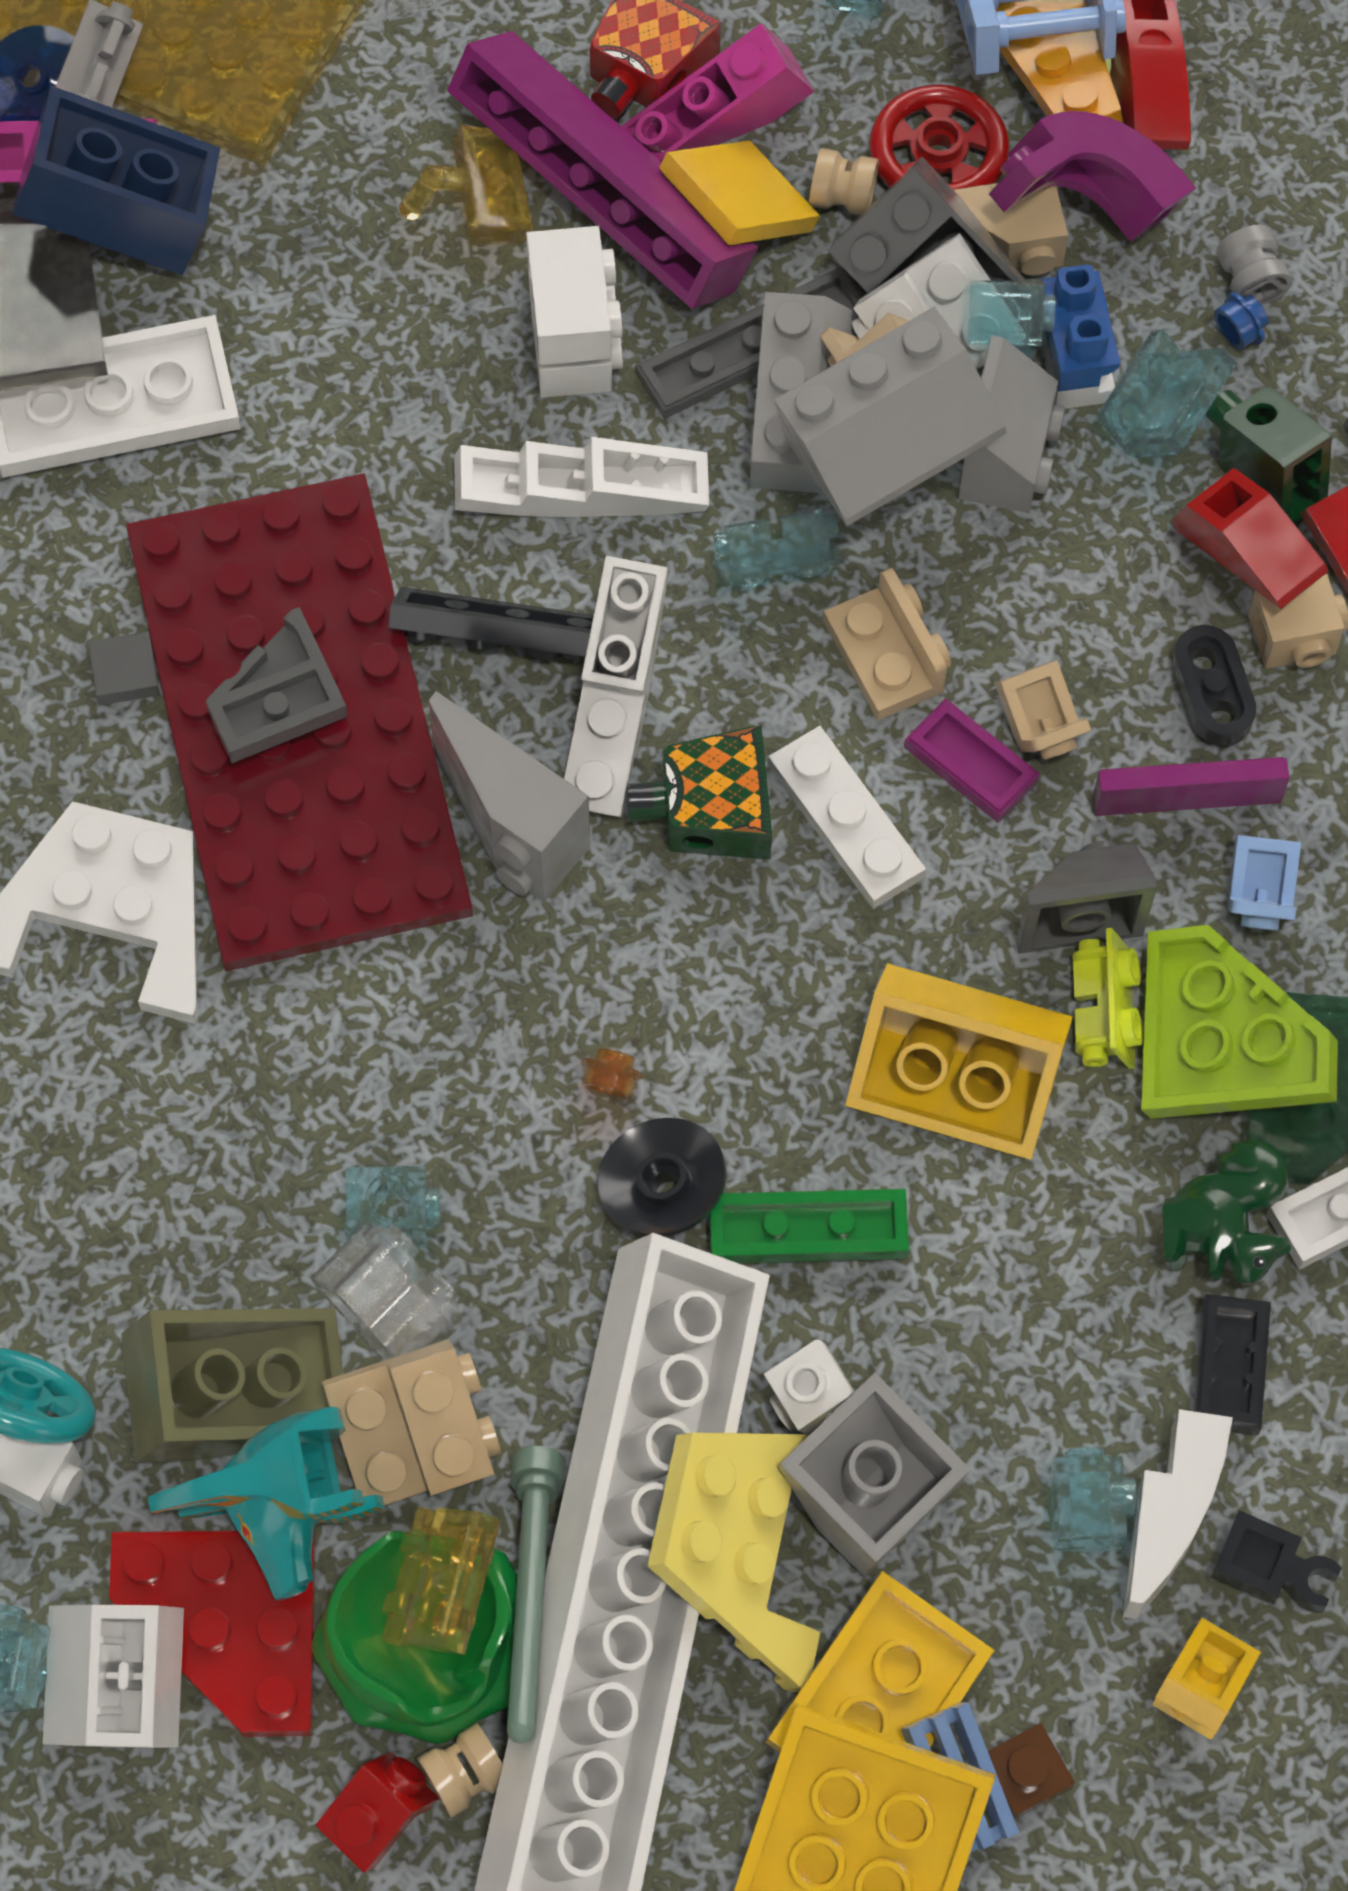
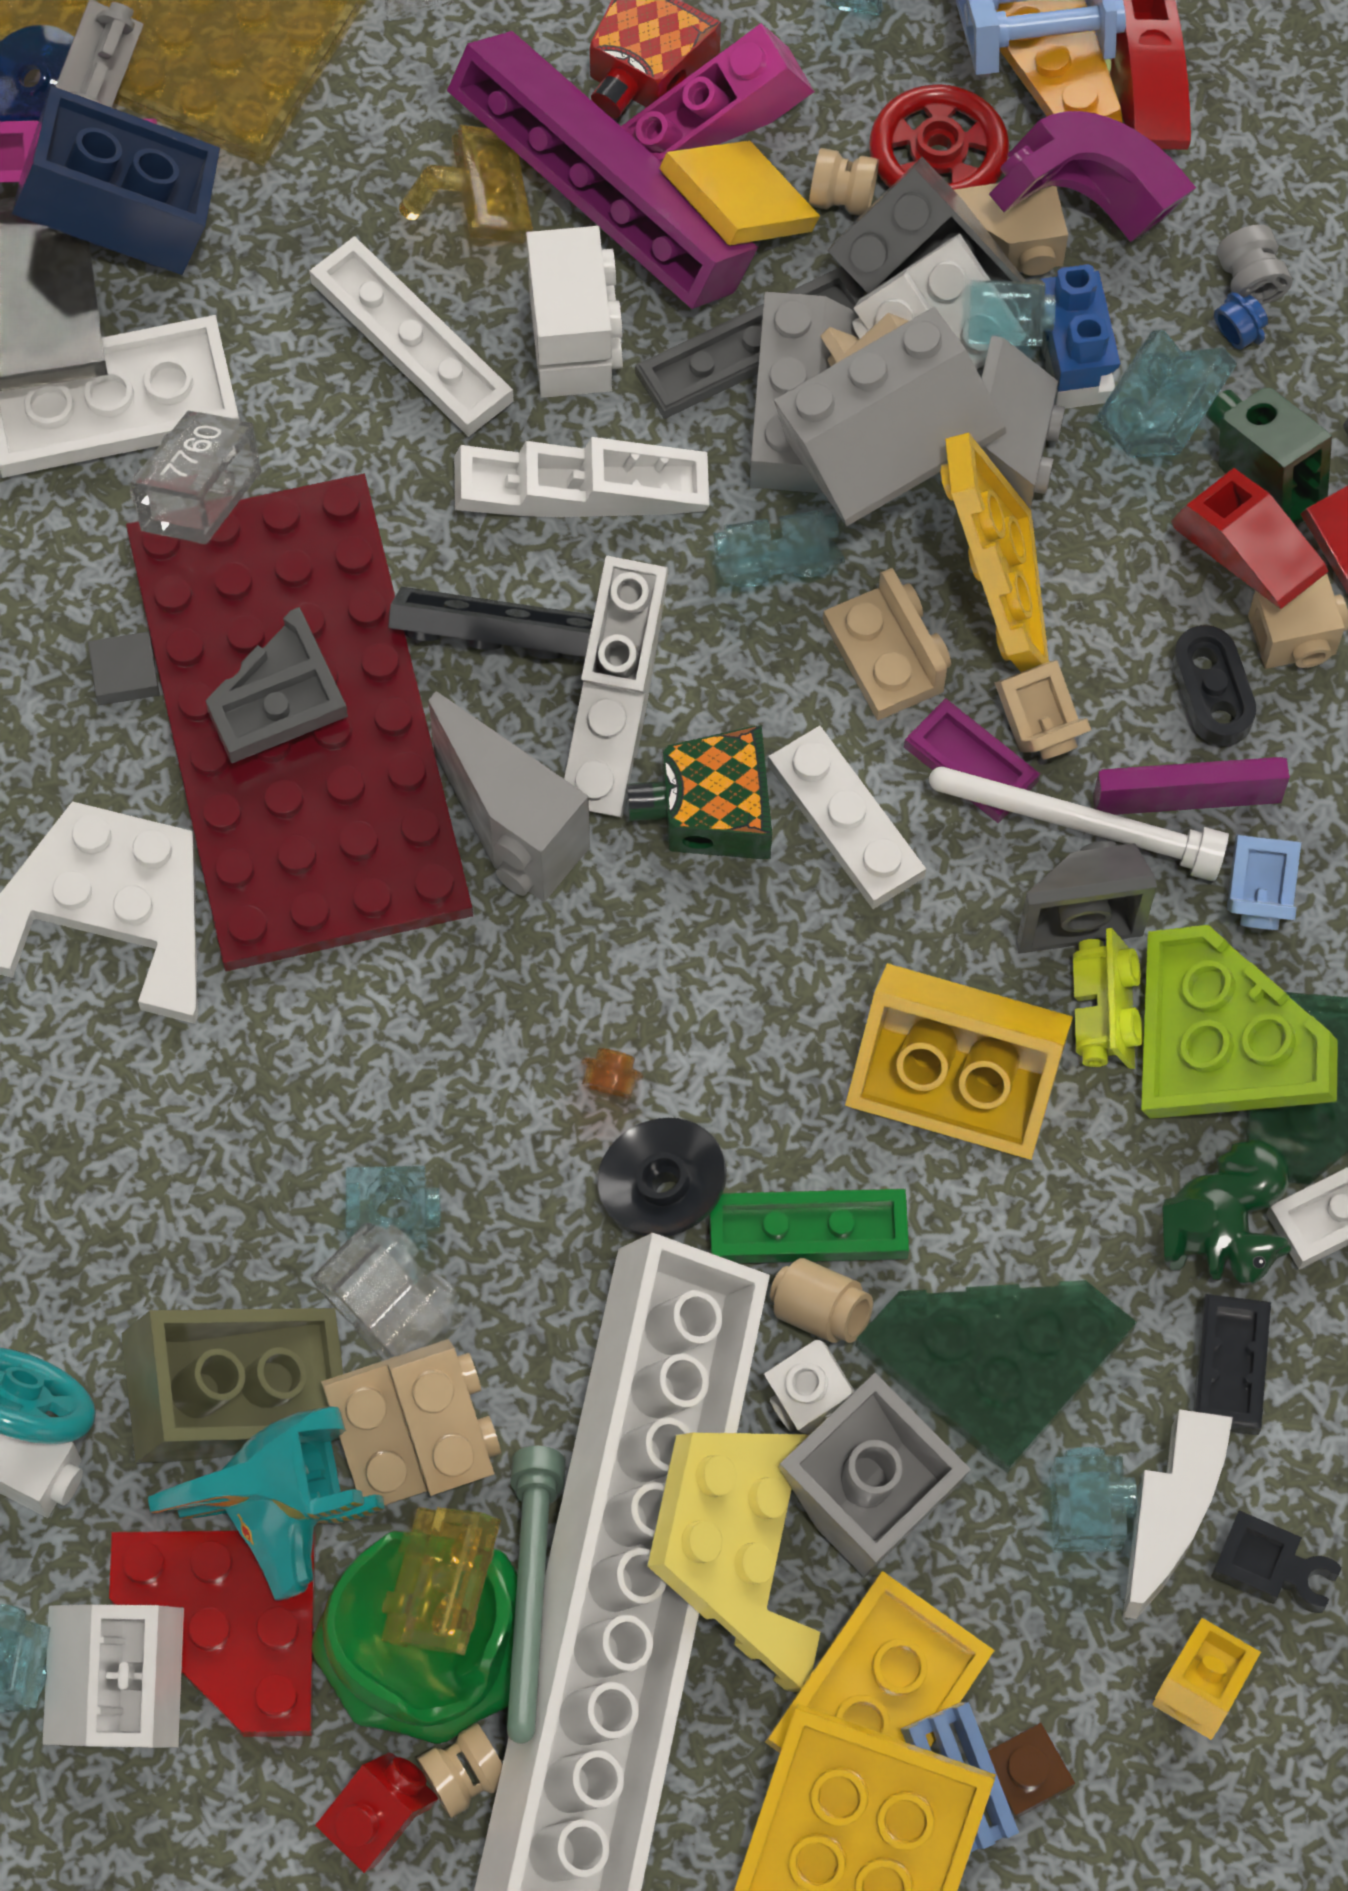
none -> clear brick [130,410,262,544]
none -> white plate [309,236,514,437]
none -> tan brick [770,1258,873,1343]
none -> clear green plate [855,1280,1137,1474]
none -> white piece [929,767,1229,882]
none -> yellow plate [941,432,1049,672]

